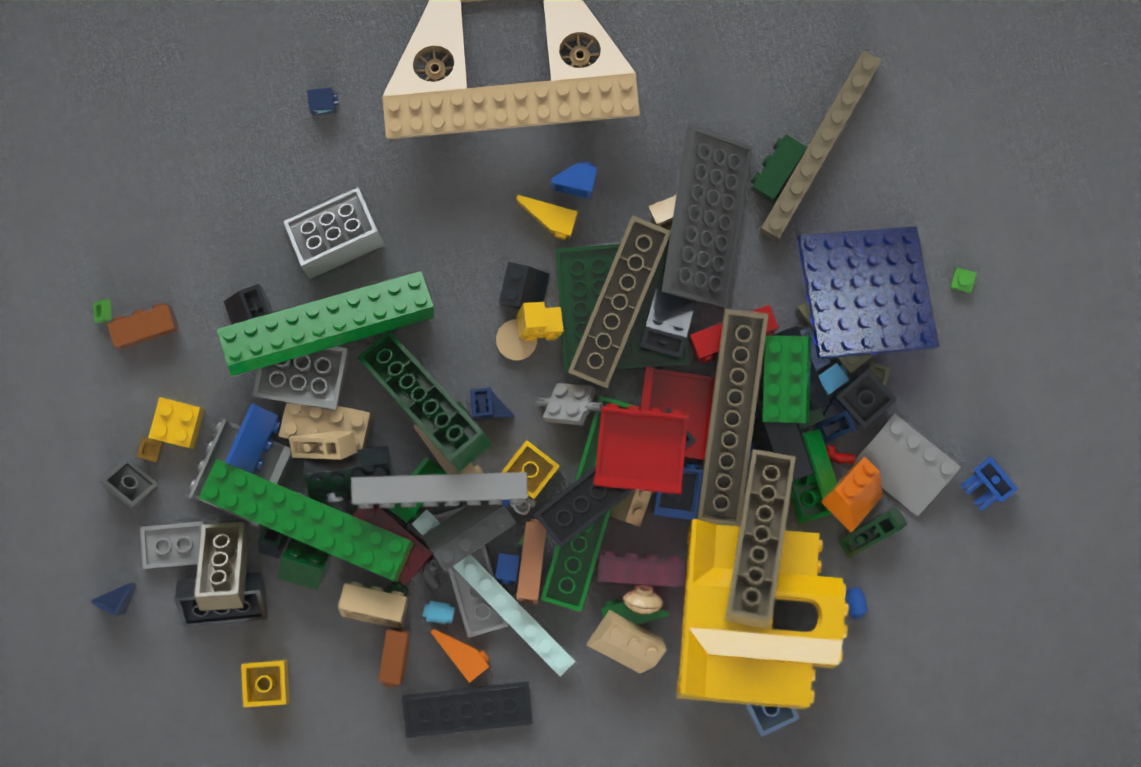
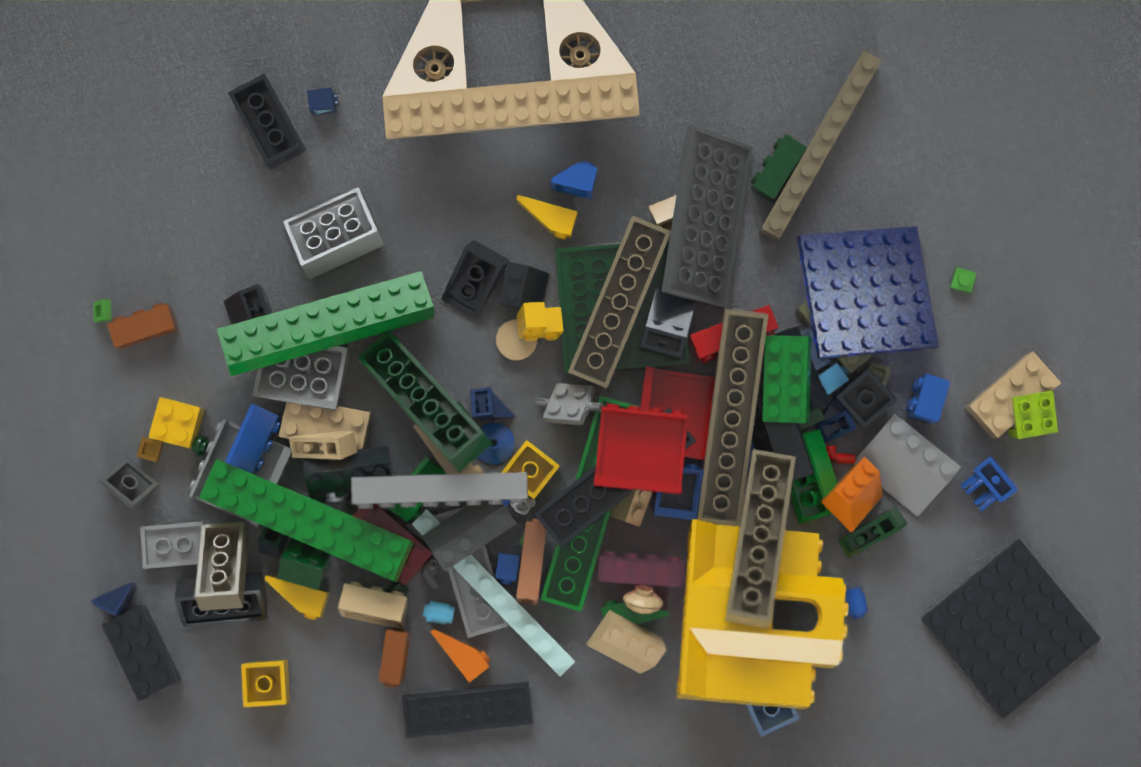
none -> black brick [101,604,182,701]
none -> dark green plate [191,435,210,456]
none -> black brick [228,73,307,170]
none -> yellow slope [264,575,330,620]
none -> black slope [441,240,509,318]
none -> blue dish [478,423,515,465]
none -> blue brick [905,374,951,424]
none -> black plate [921,539,1101,719]
none -> tan brick [965,351,1061,439]
none -> lime bracket [1008,390,1058,439]

